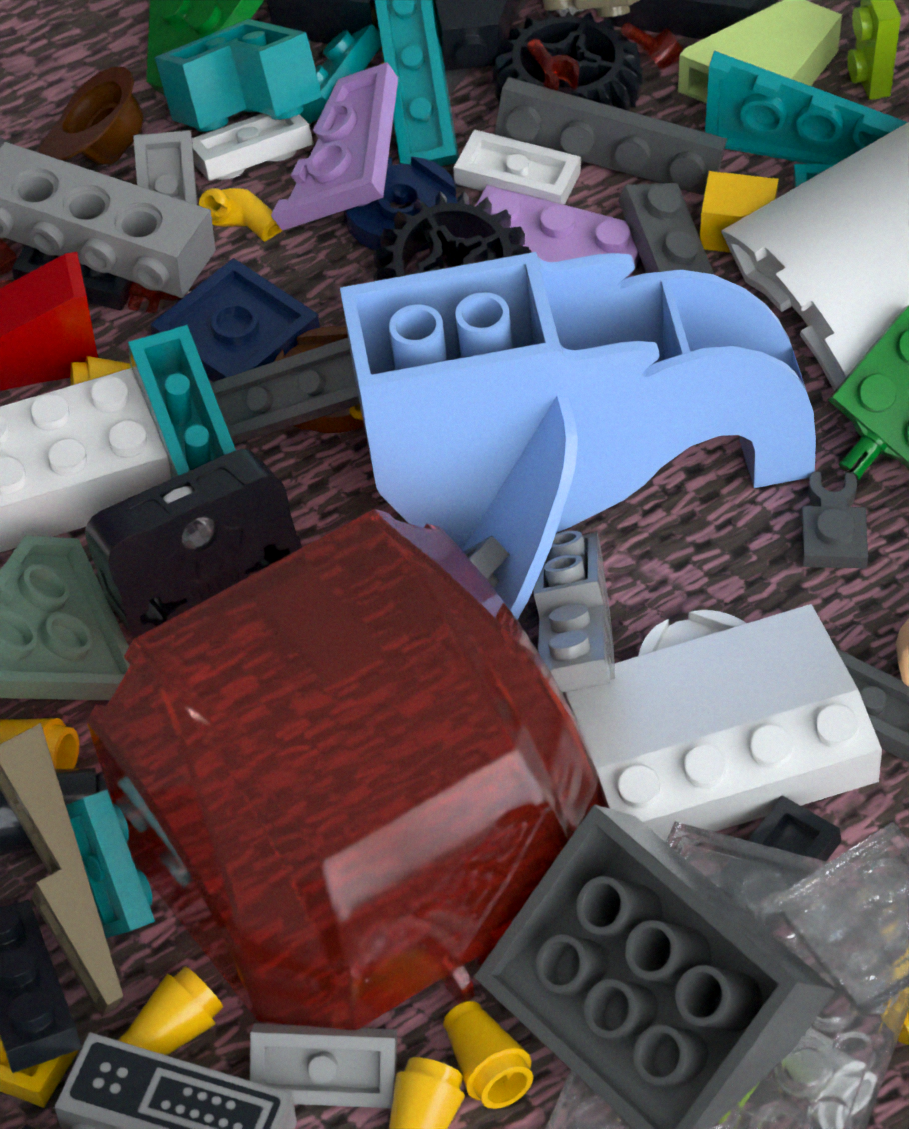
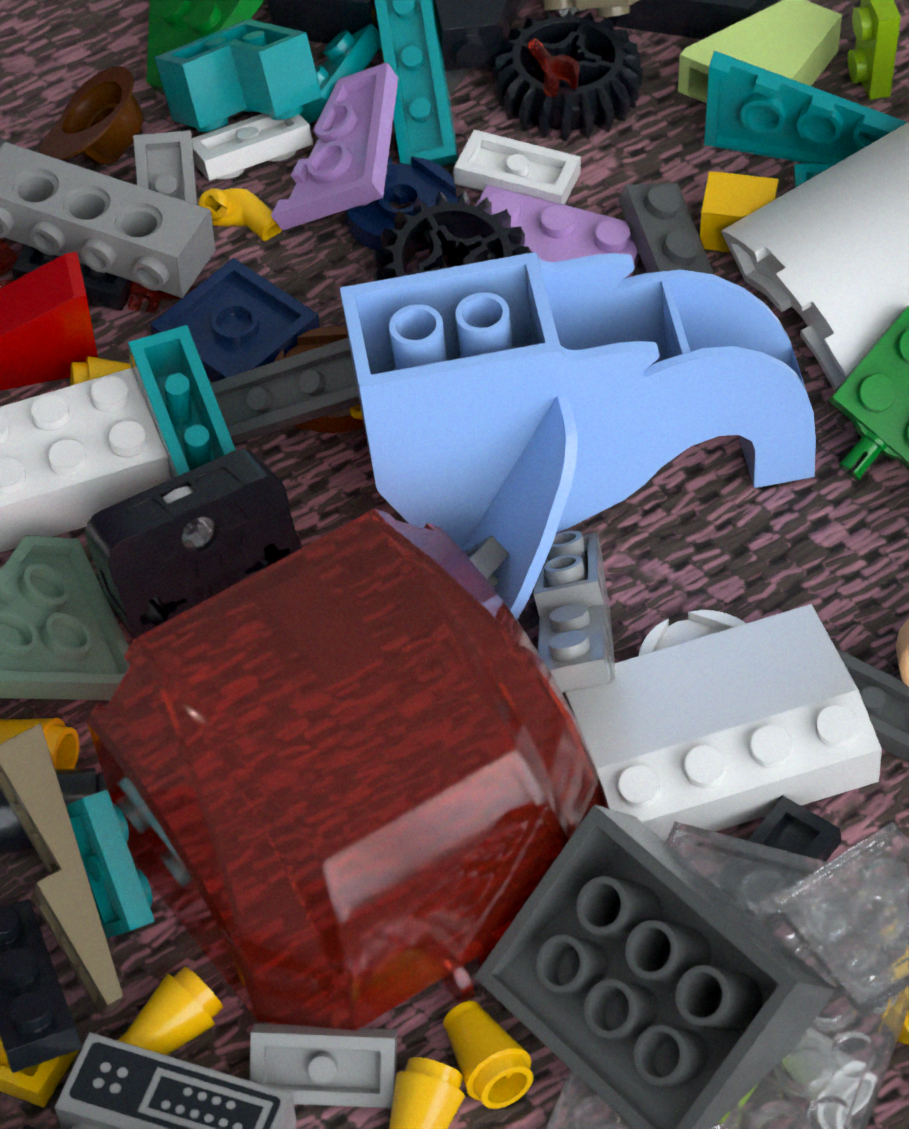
dark grey plate [494,77,727,195] -> none
clear red hand [621,23,684,70] -> none
dark grey plate [801,472,868,569] -> none

